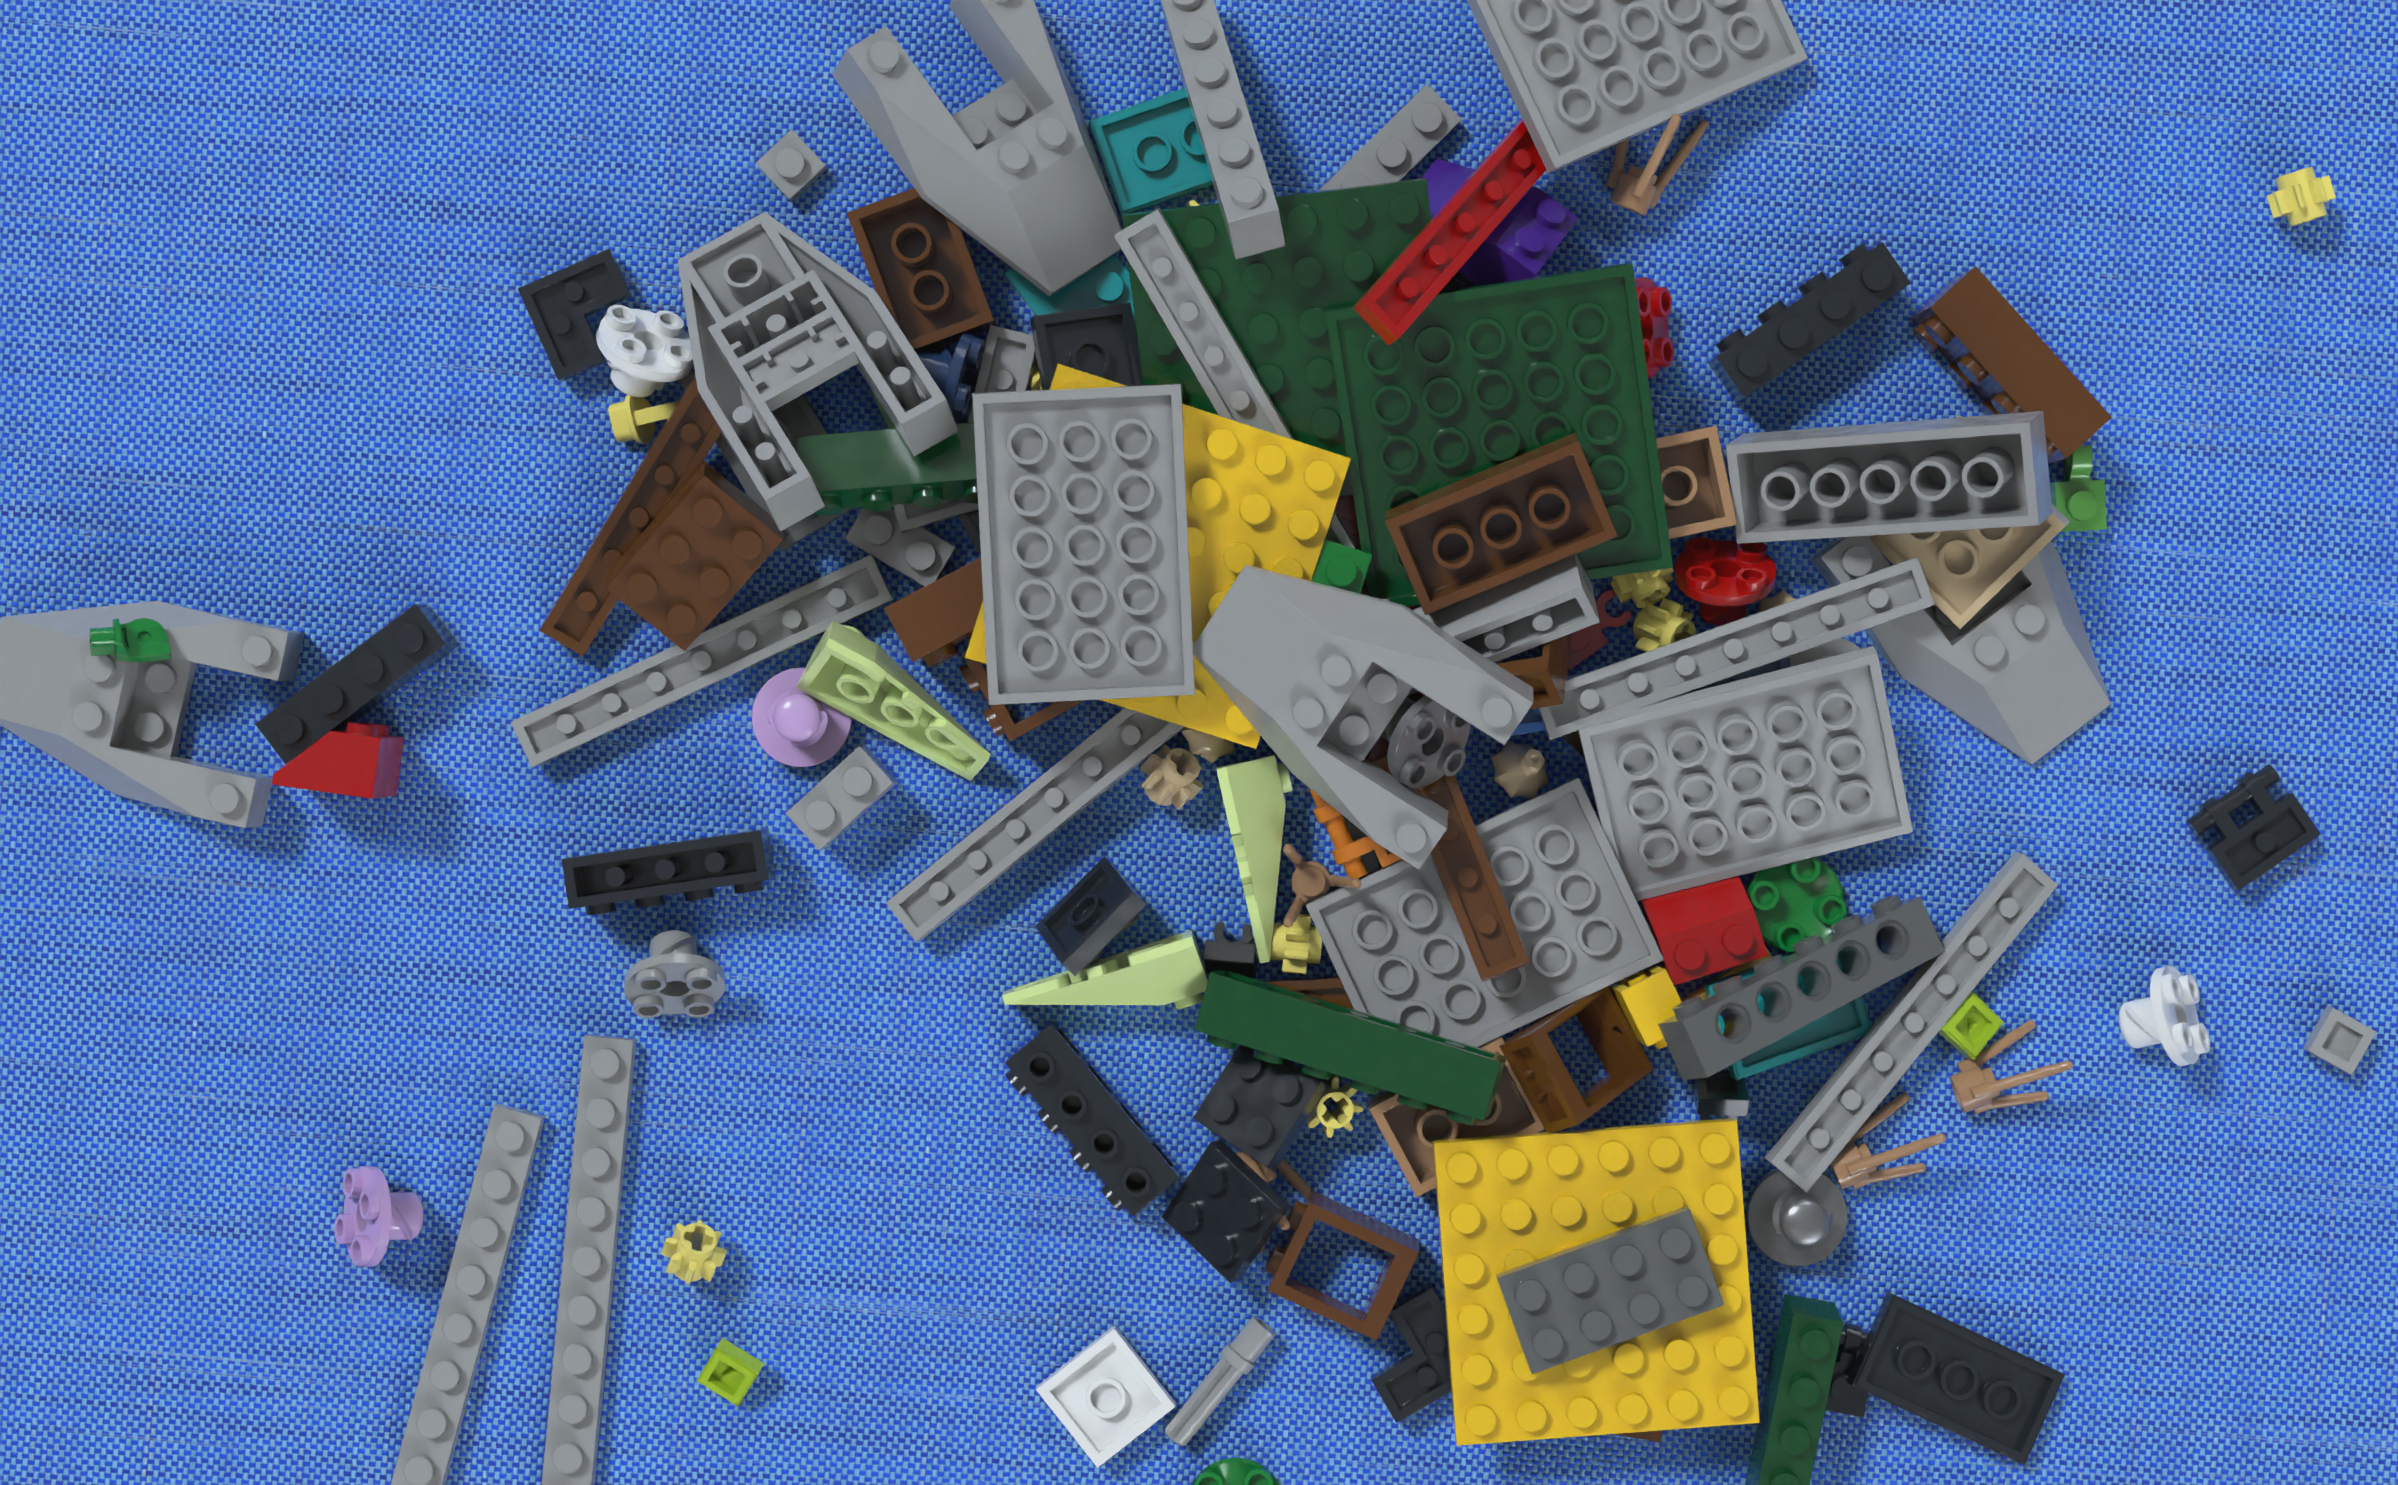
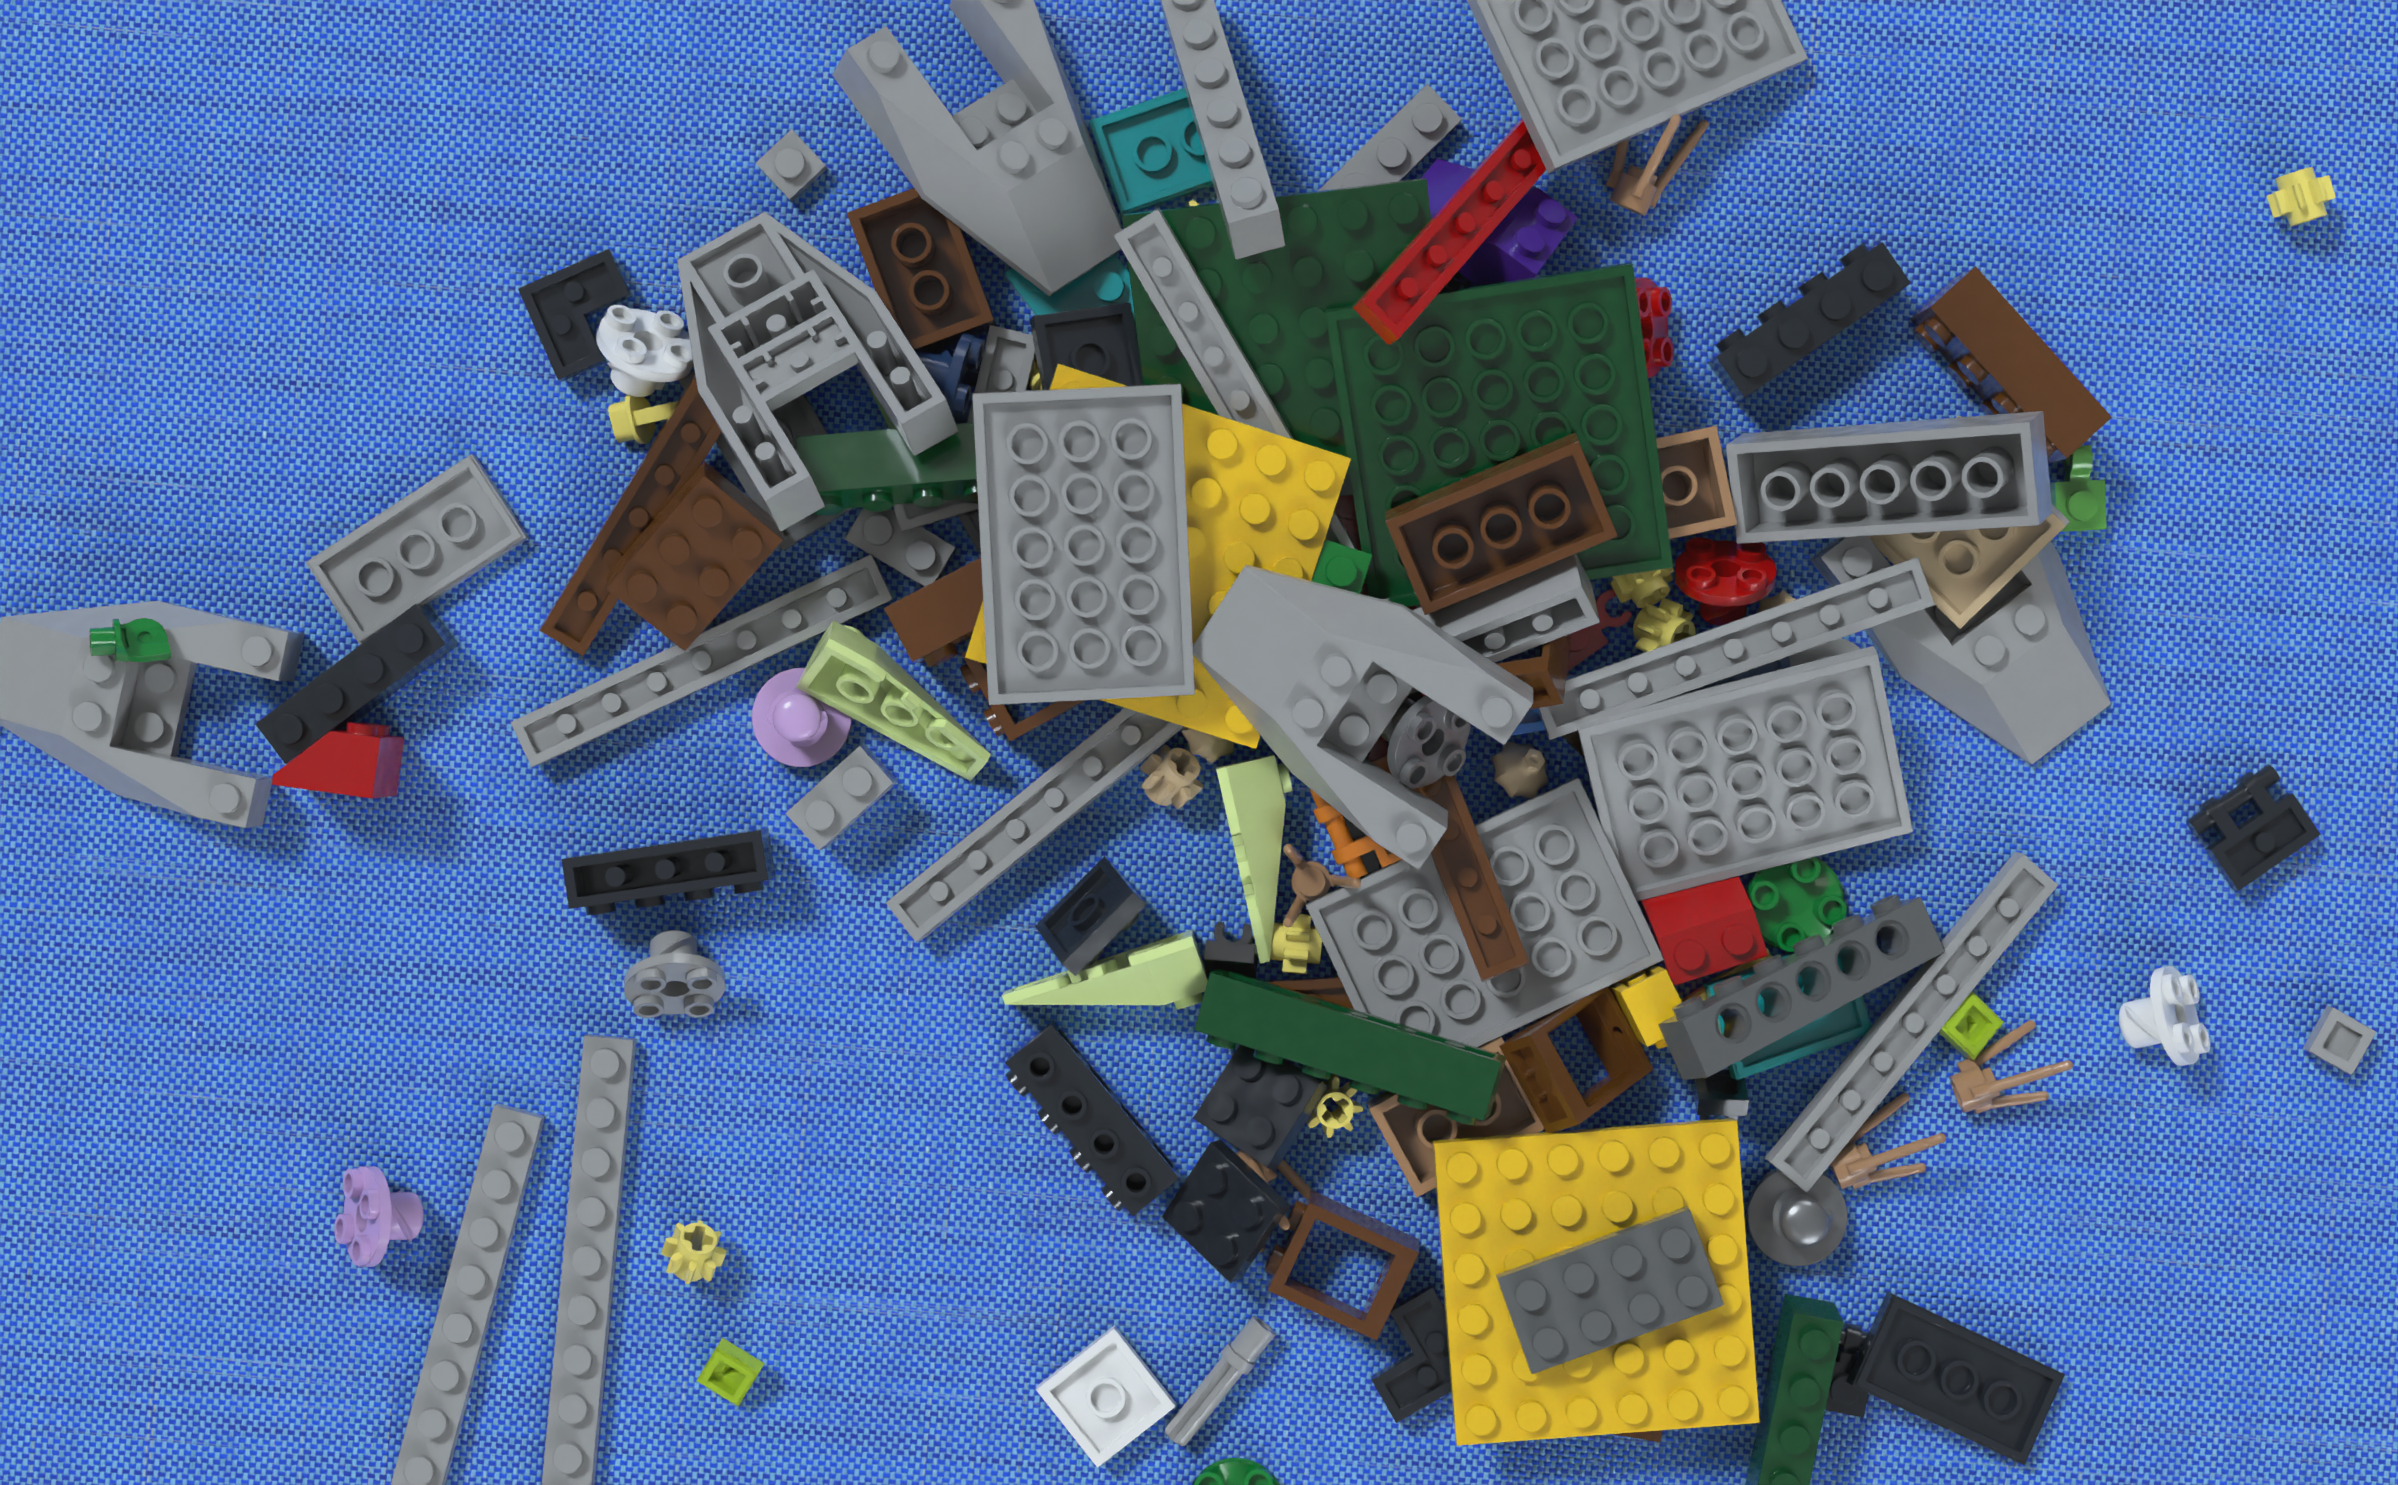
none -> light grey tile [306,454,529,645]

